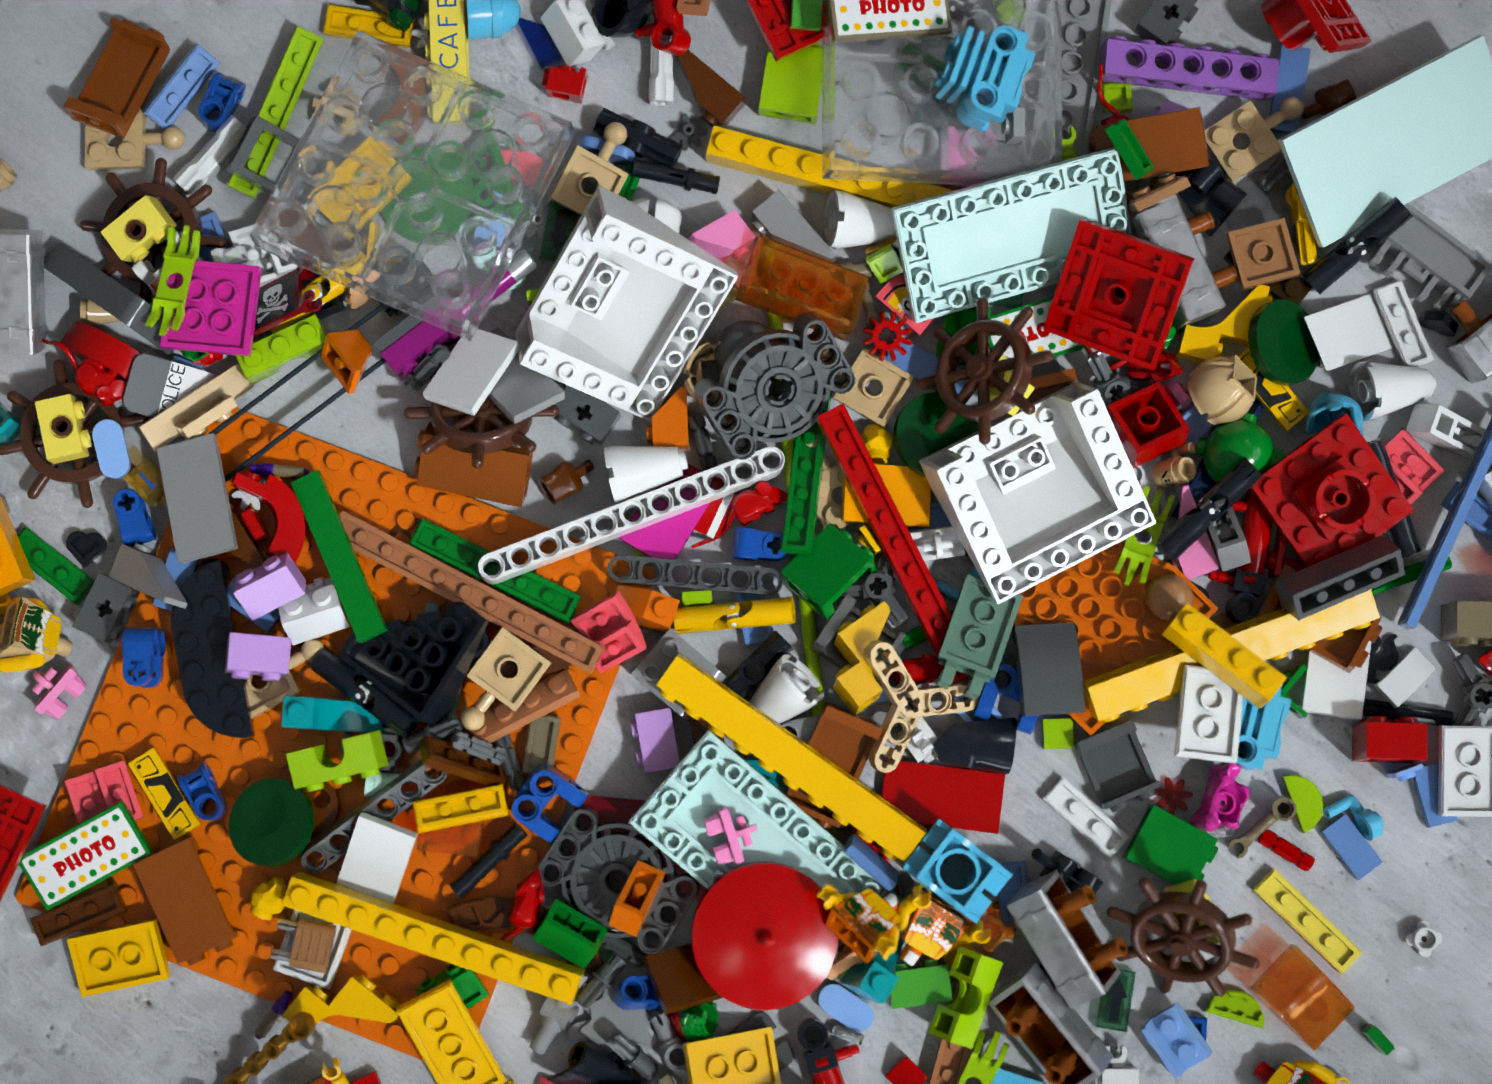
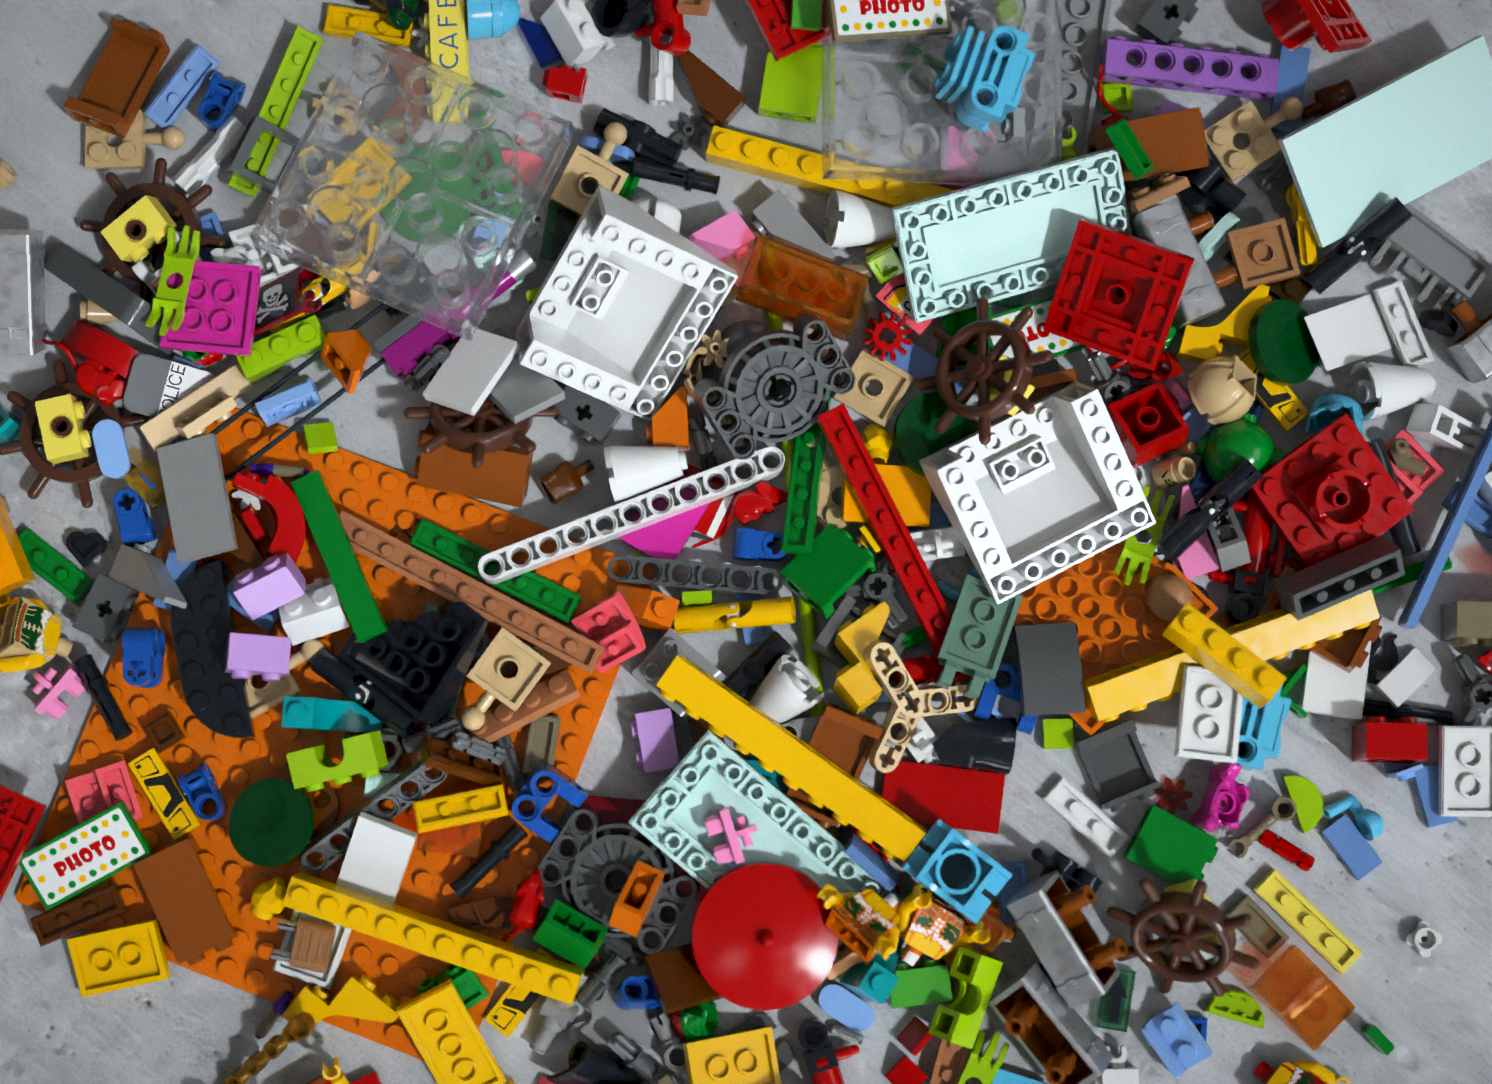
none -> black pin [74,654,133,741]
none -> reddish brown tile [143,712,186,753]
none -> light blue bracket [255,378,322,427]
none -> lime tile [303,422,338,454]
none -> yellow tile [484,946,558,1038]
none -> tan plant [696,330,729,368]
none -> red slope [897,1017,934,1056]
none -> light aqua tile [1198,212,1240,262]
none -> dark tan tile [1225,894,1290,959]
none -> dark tan arm [1390,438,1427,476]

